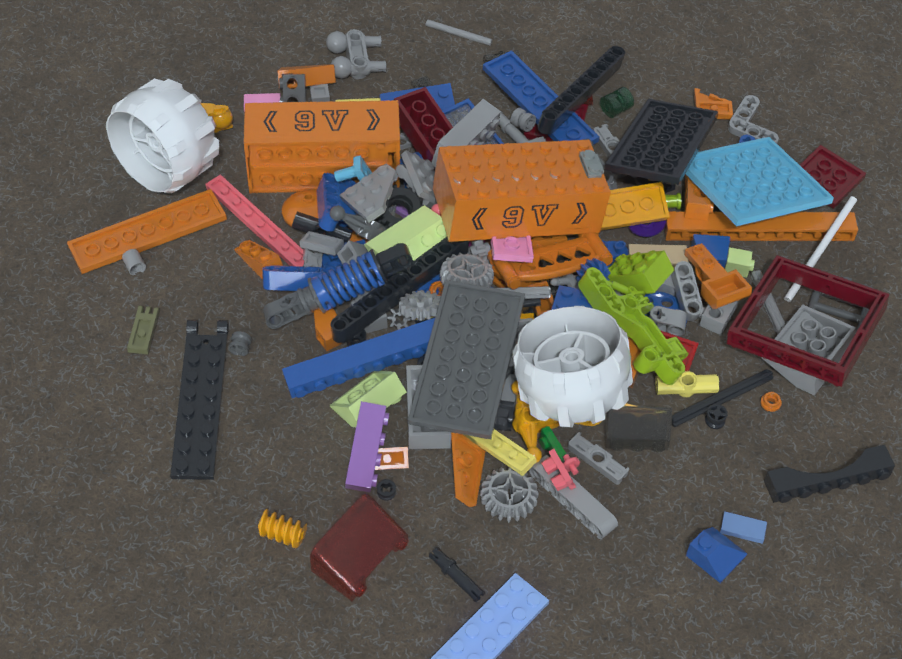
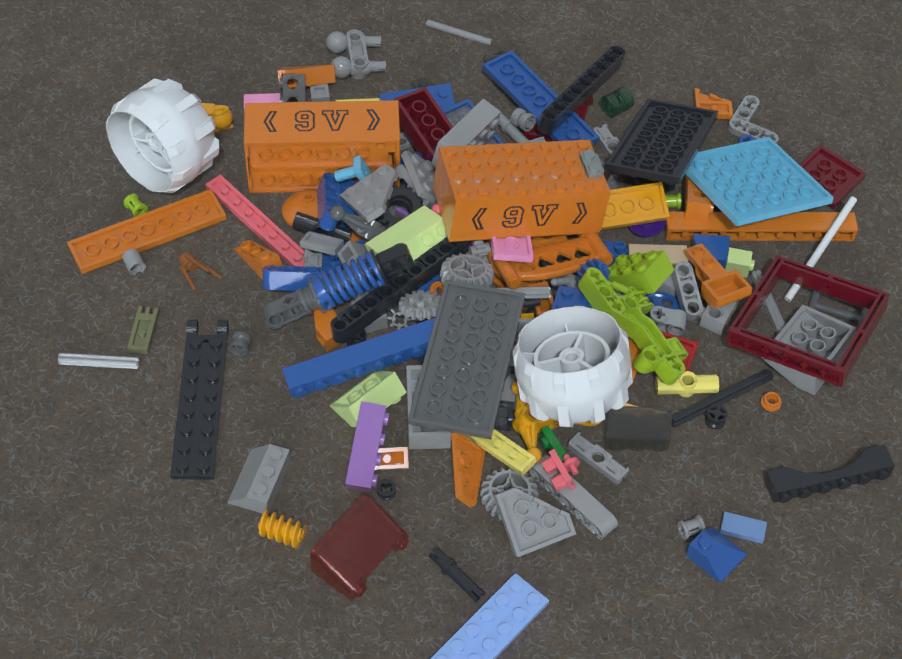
none -> light grey axle [58,353,140,369]
none -> lime bush [124,193,148,217]
none -> dark orange plant [179,252,222,291]
none -> light grey slope [228,444,291,515]
none -> light grey plate [494,487,576,557]
none -> light grey bush [677,515,705,540]

